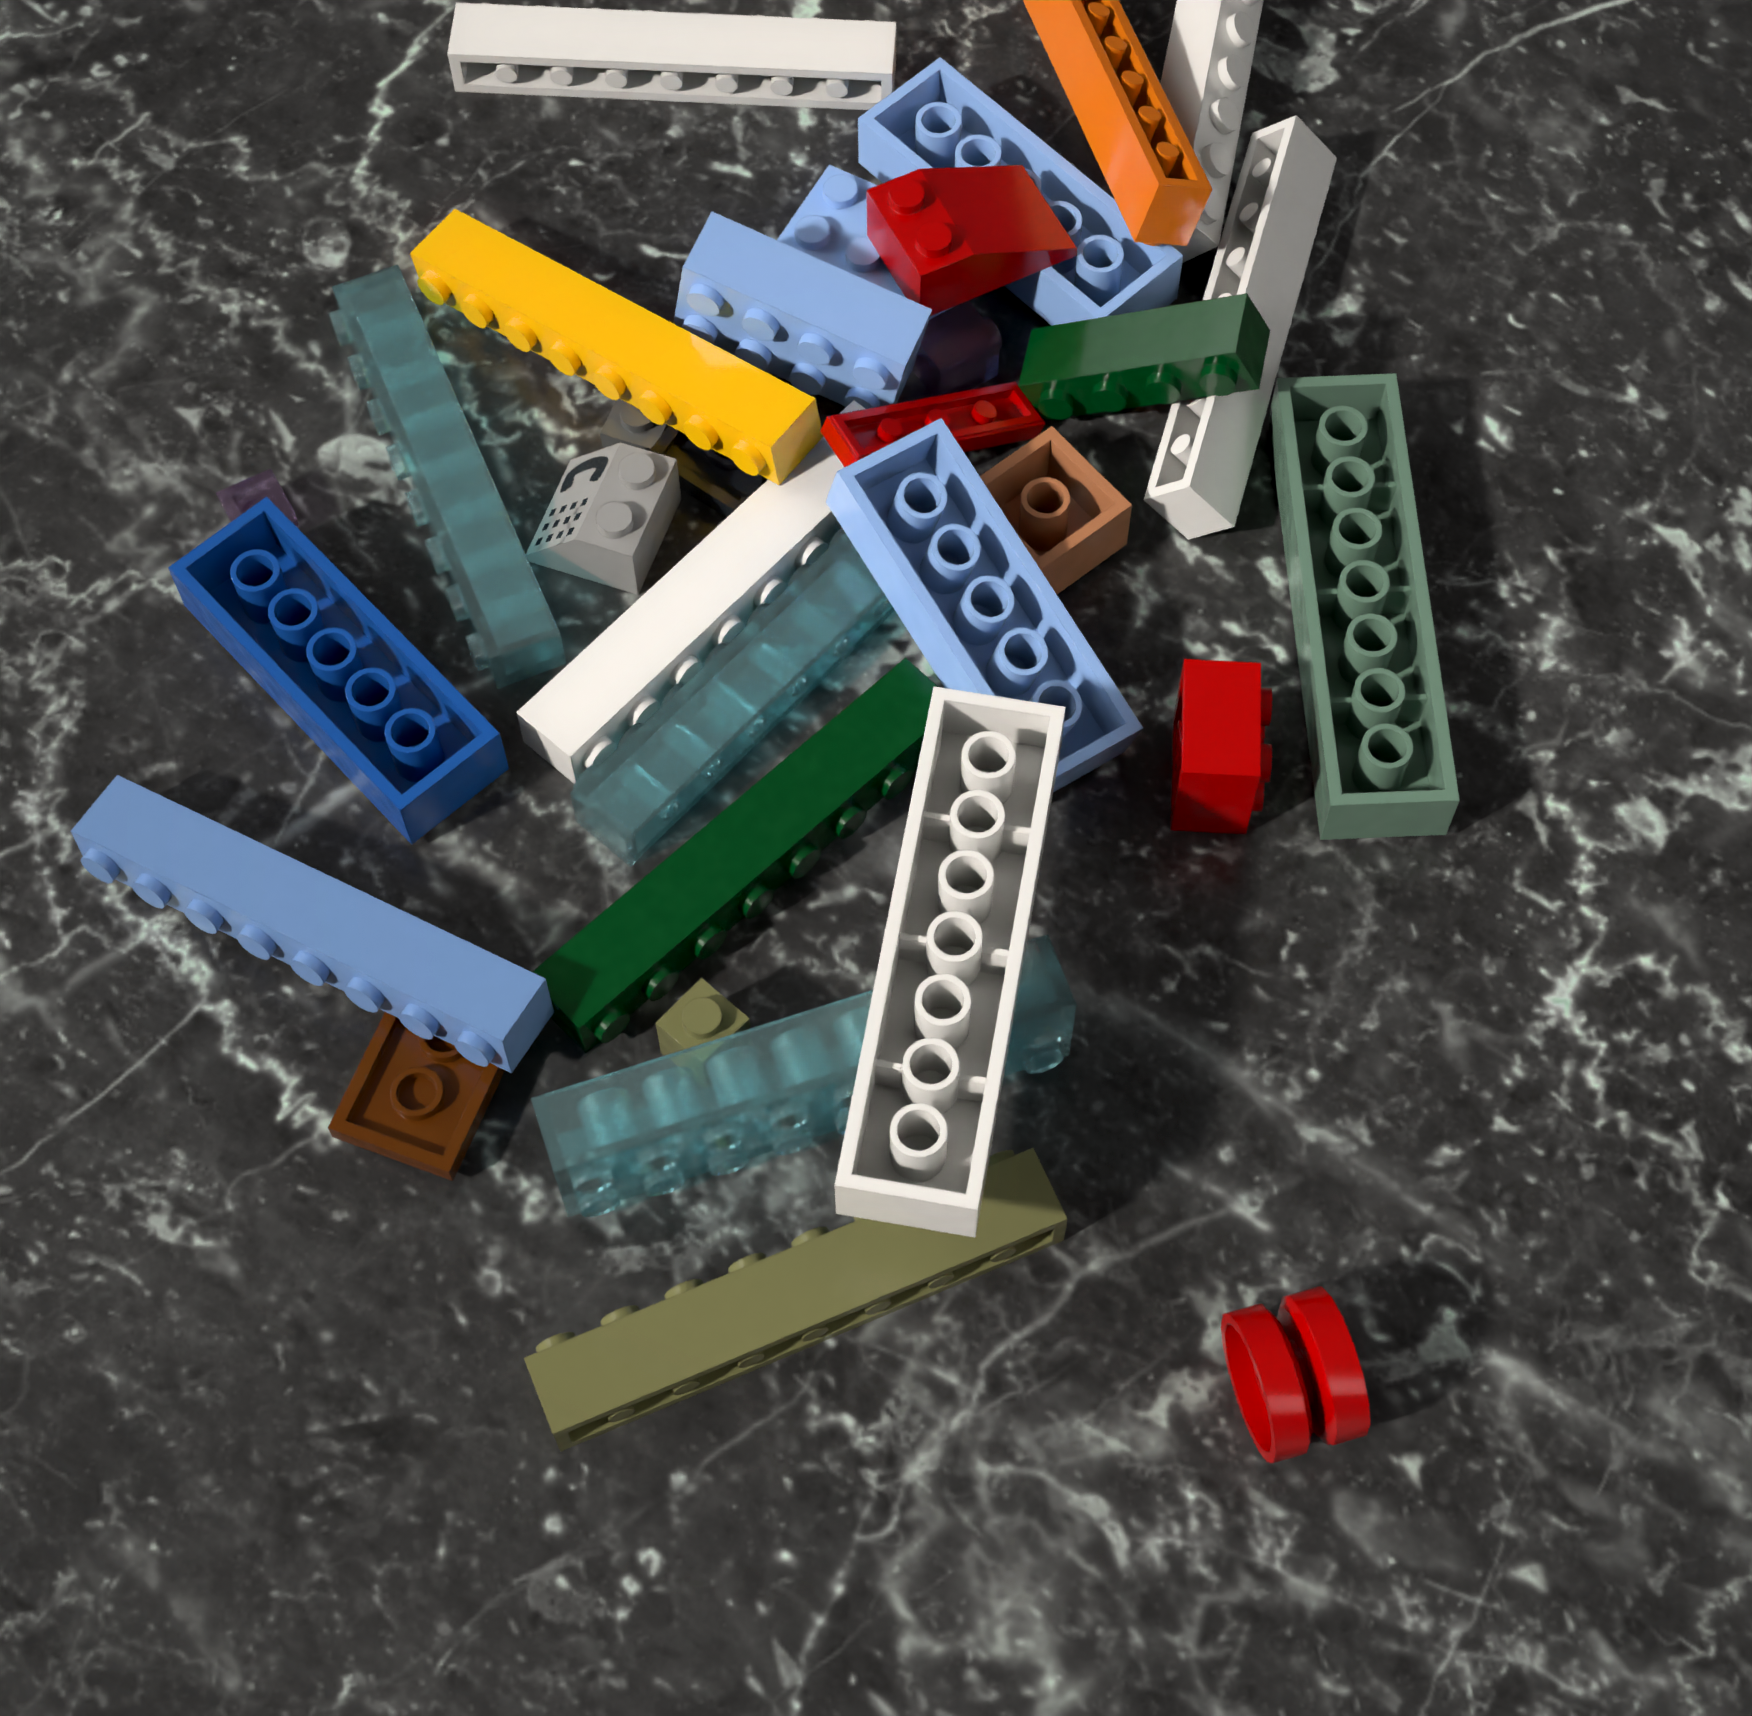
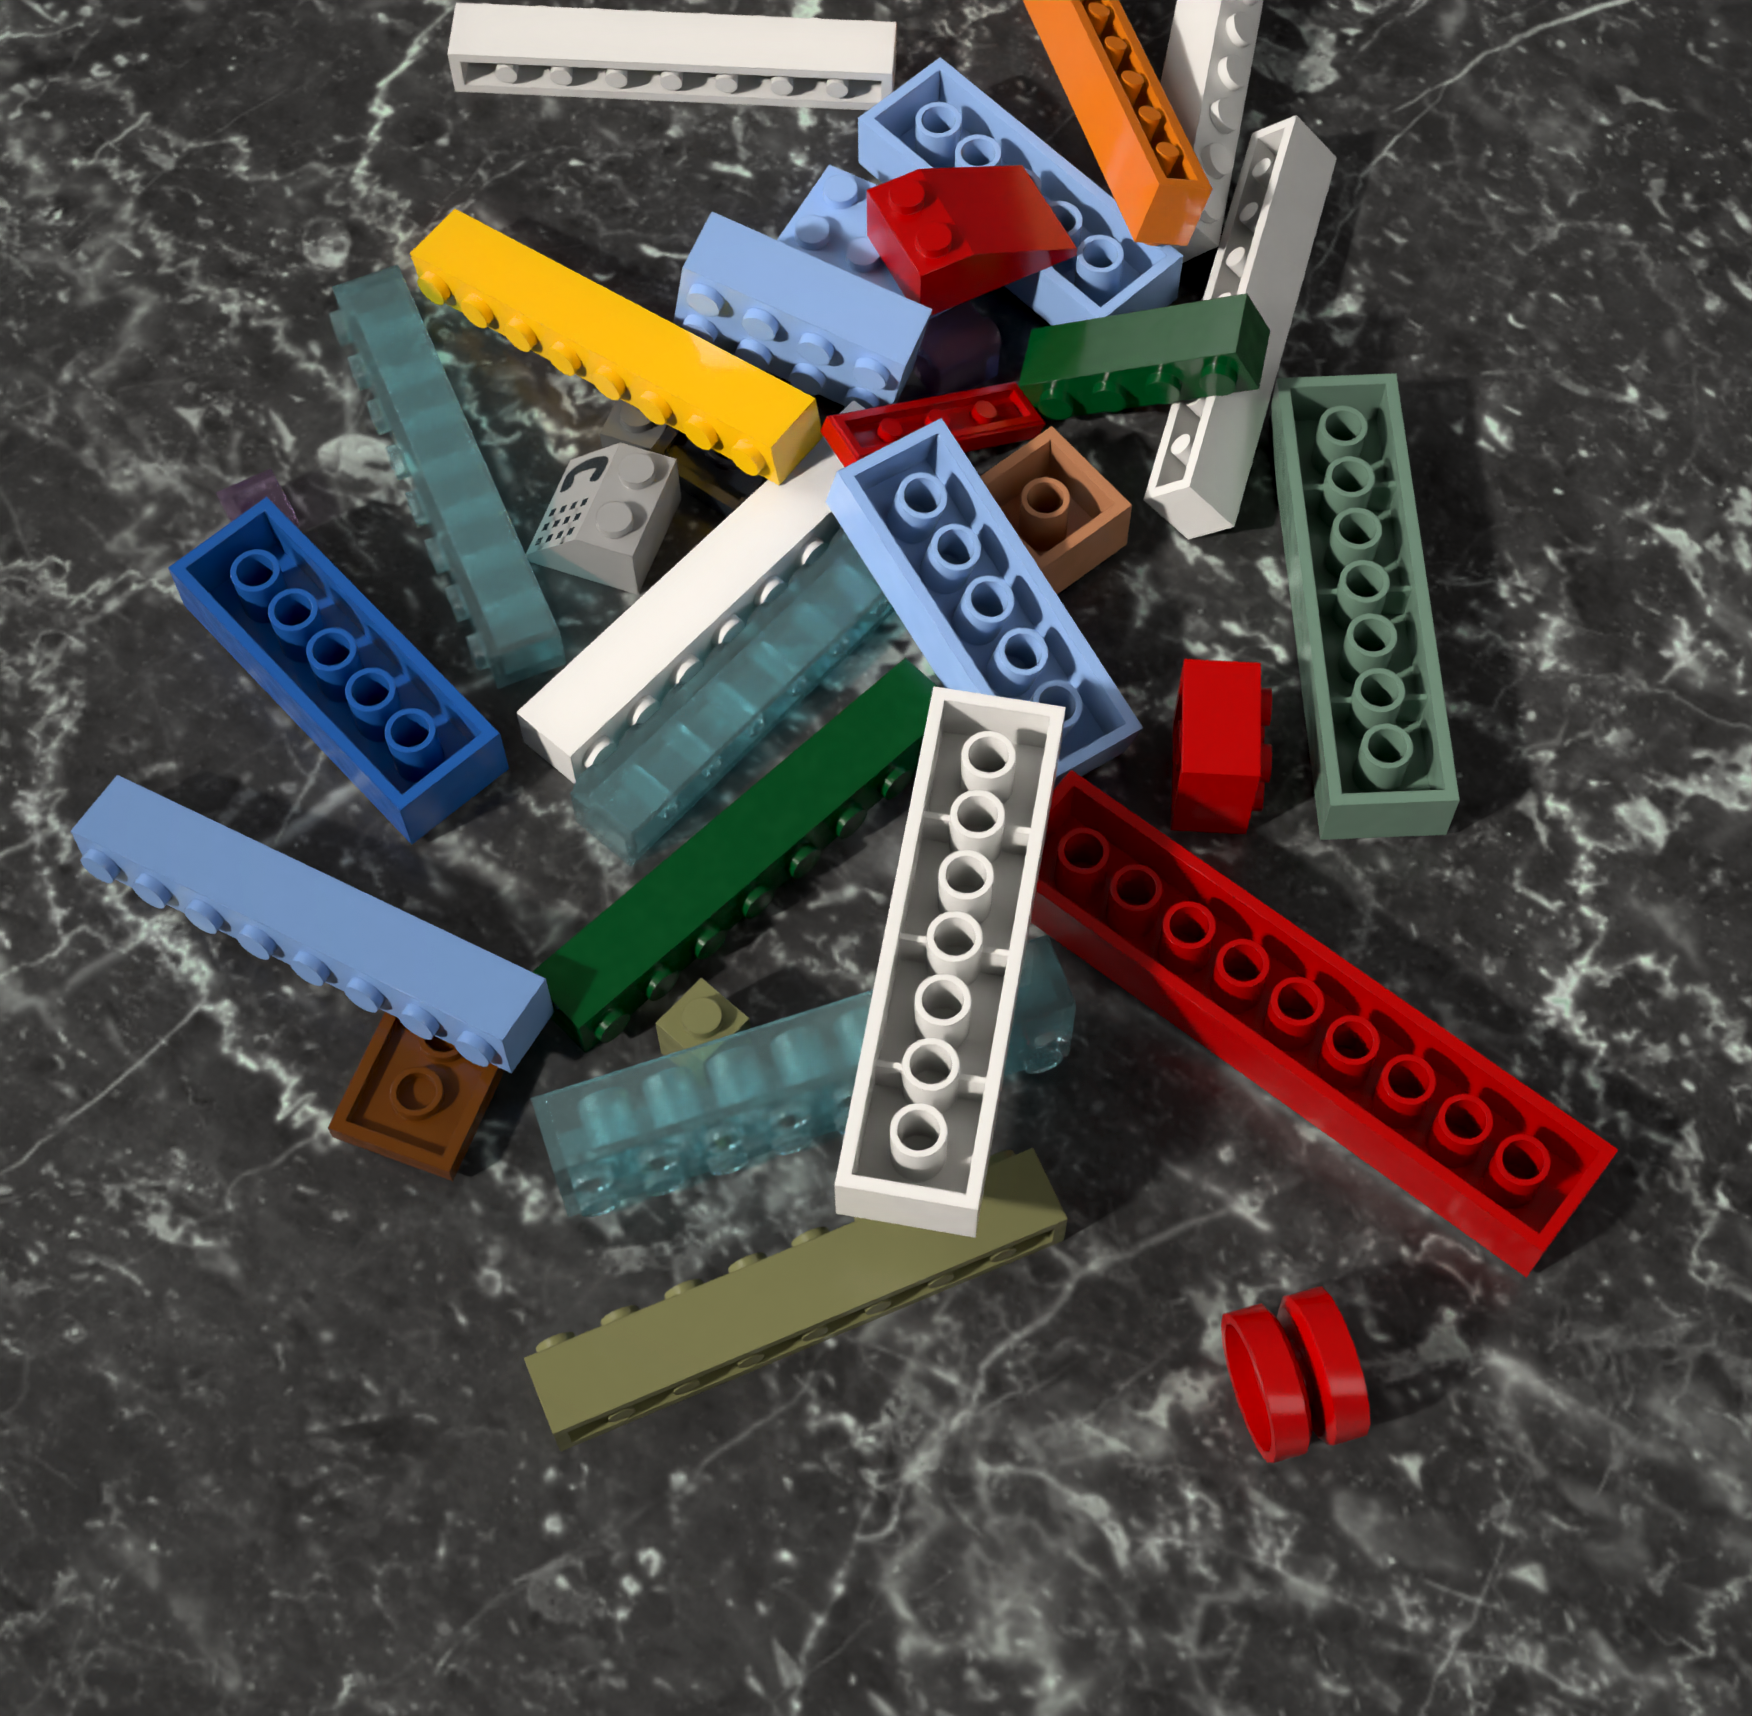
none -> red brick [1031,770,1618,1278]

